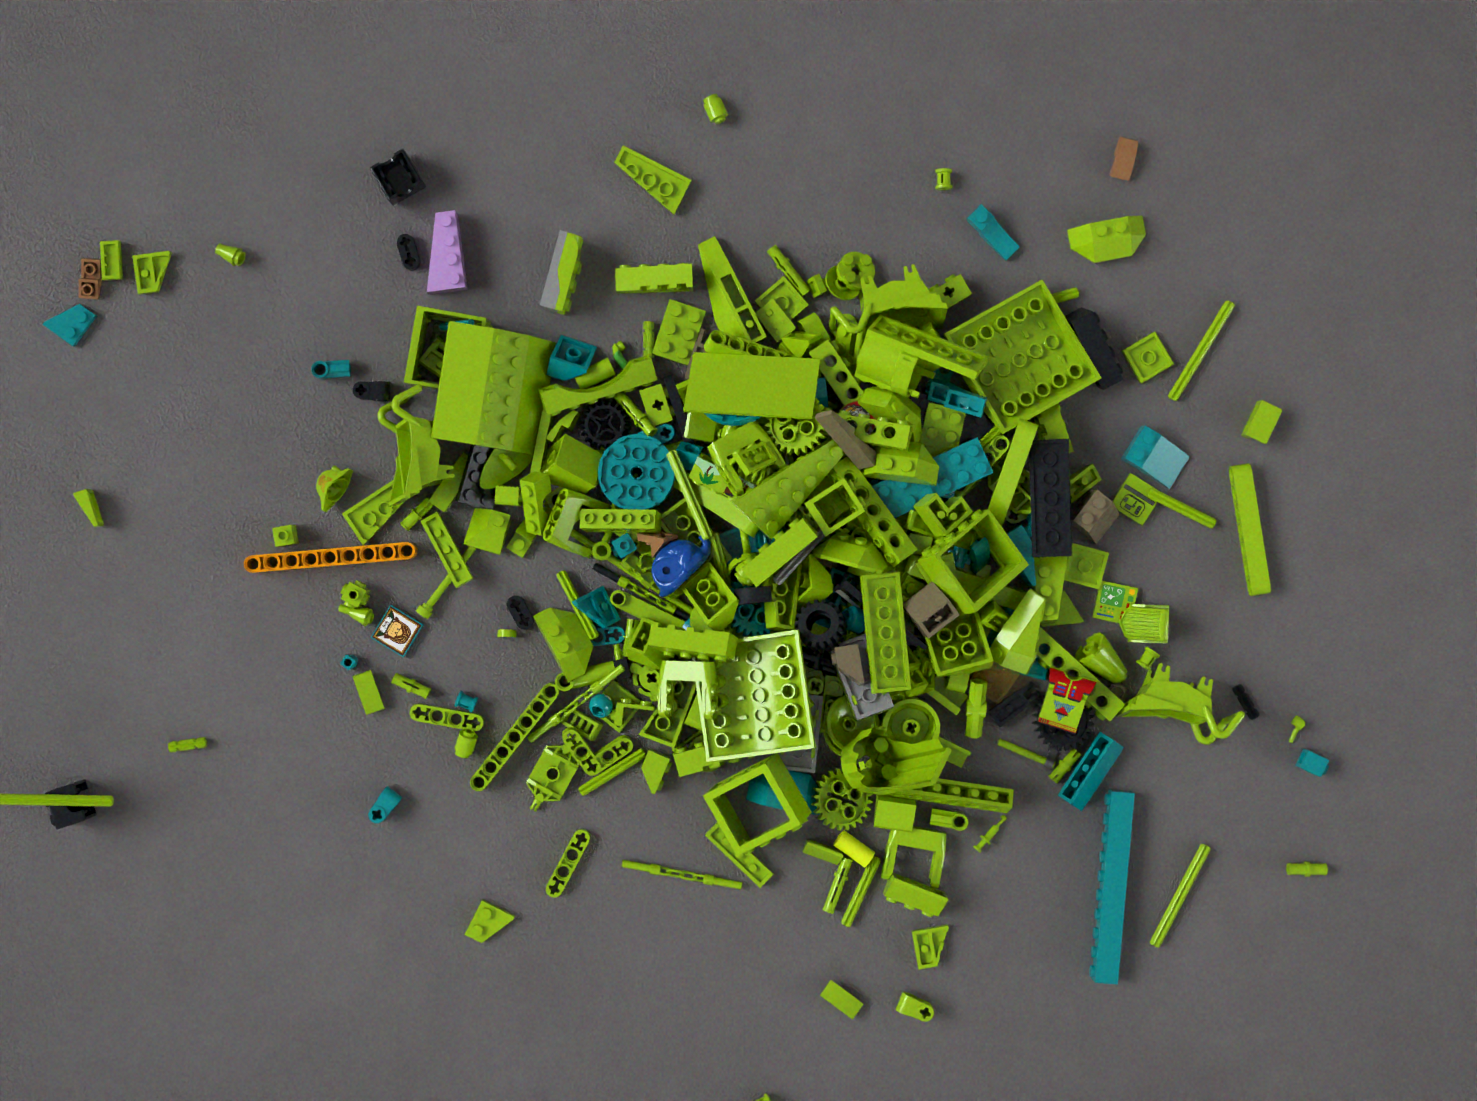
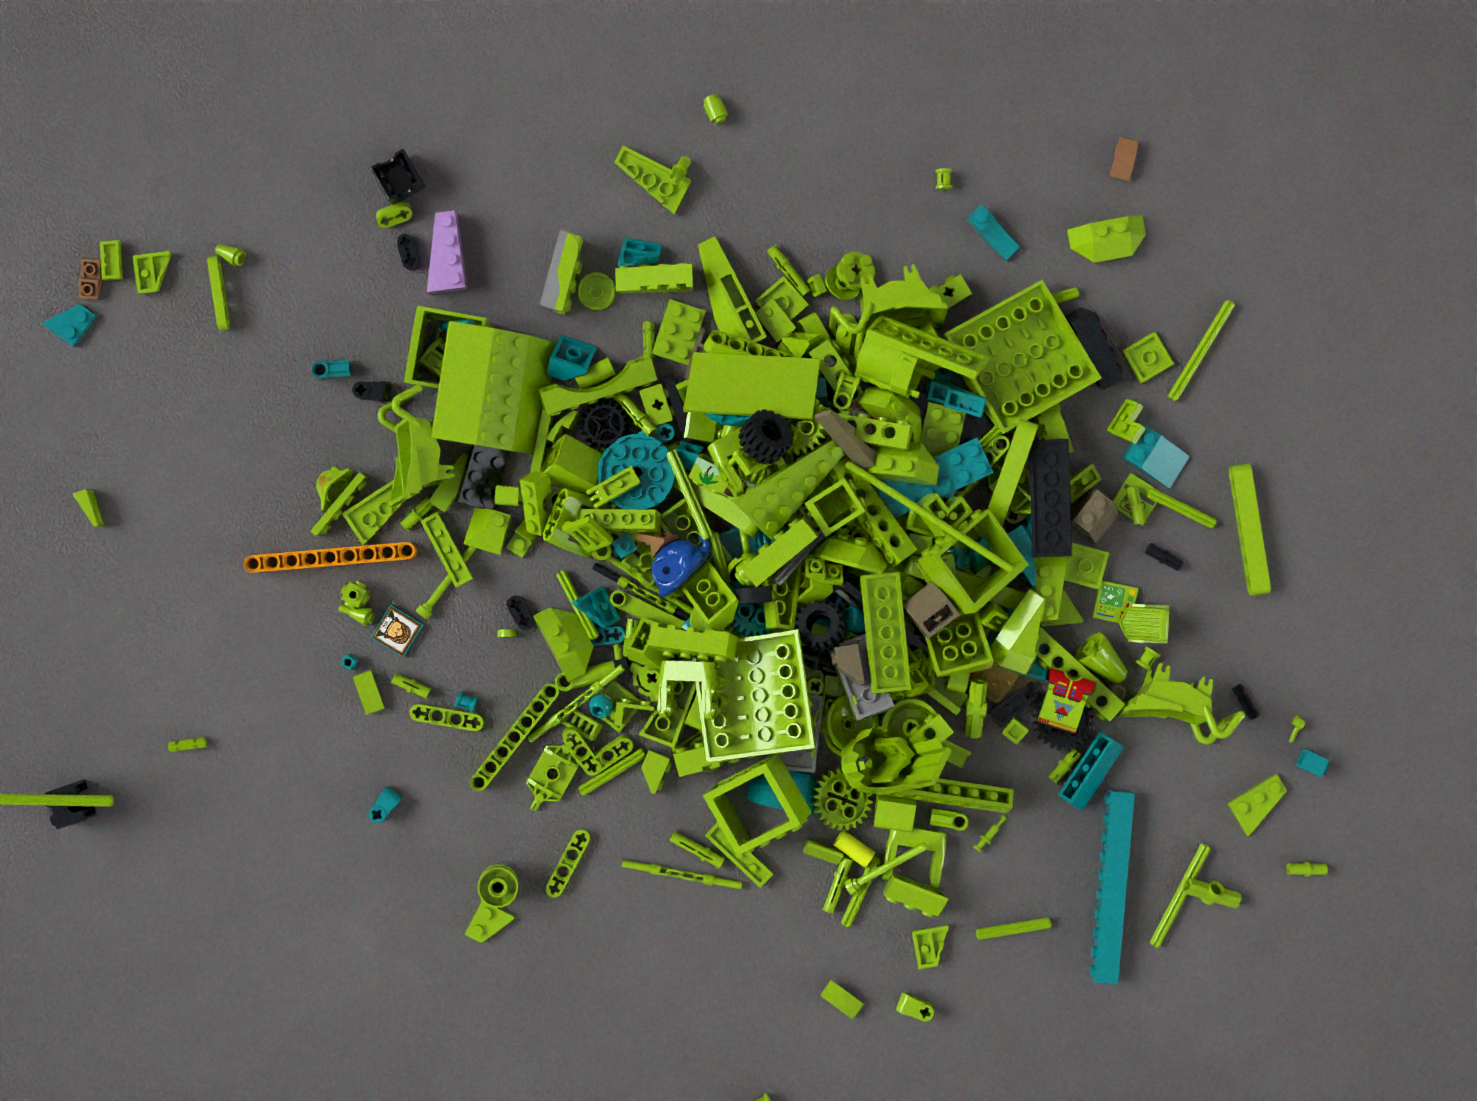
lime brick [272,525,299,547] -> none
lime brick [454,728,478,758] -> none
lime shield [479,449,533,489] -> none
arm [612,341,628,370] -> none
lime piece [997,738,1058,769] -> none
lime panel [1241,400,1282,444] -> none
none -> lime beam [207,256,231,331]
none -> lime plate [310,472,368,536]
none -> lime beam [376,202,412,228]
none -> lime wheel [478,864,518,908]
none -> lime plate [562,516,613,553]
none -> lime tile [577,272,616,311]
none -> lime hinge [586,466,641,509]
none -> teal wing [618,237,662,266]
none -> lime axle [668,156,691,186]
none -> lime pin [669,831,725,869]
none -> black tyre [738,409,794,464]
none -> lime slope [805,558,843,586]
none -> lime piece [833,371,860,410]
none -> lime piece [844,843,927,895]
none -> lime piece [845,461,1014,573]
none -> lime bracket [870,737,915,783]
none -> lime brick [908,713,954,744]
none -> lime axle [976,917,1051,940]
none -> lime tile [1002,717,1029,745]
none -> lime plate [1106,398,1146,445]
none -> lime axle [1127,486,1146,525]
none -> black axle [1145,543,1183,571]
none -> lime piece [1182,877,1242,909]
none -> lime wing [1227,774,1287,837]

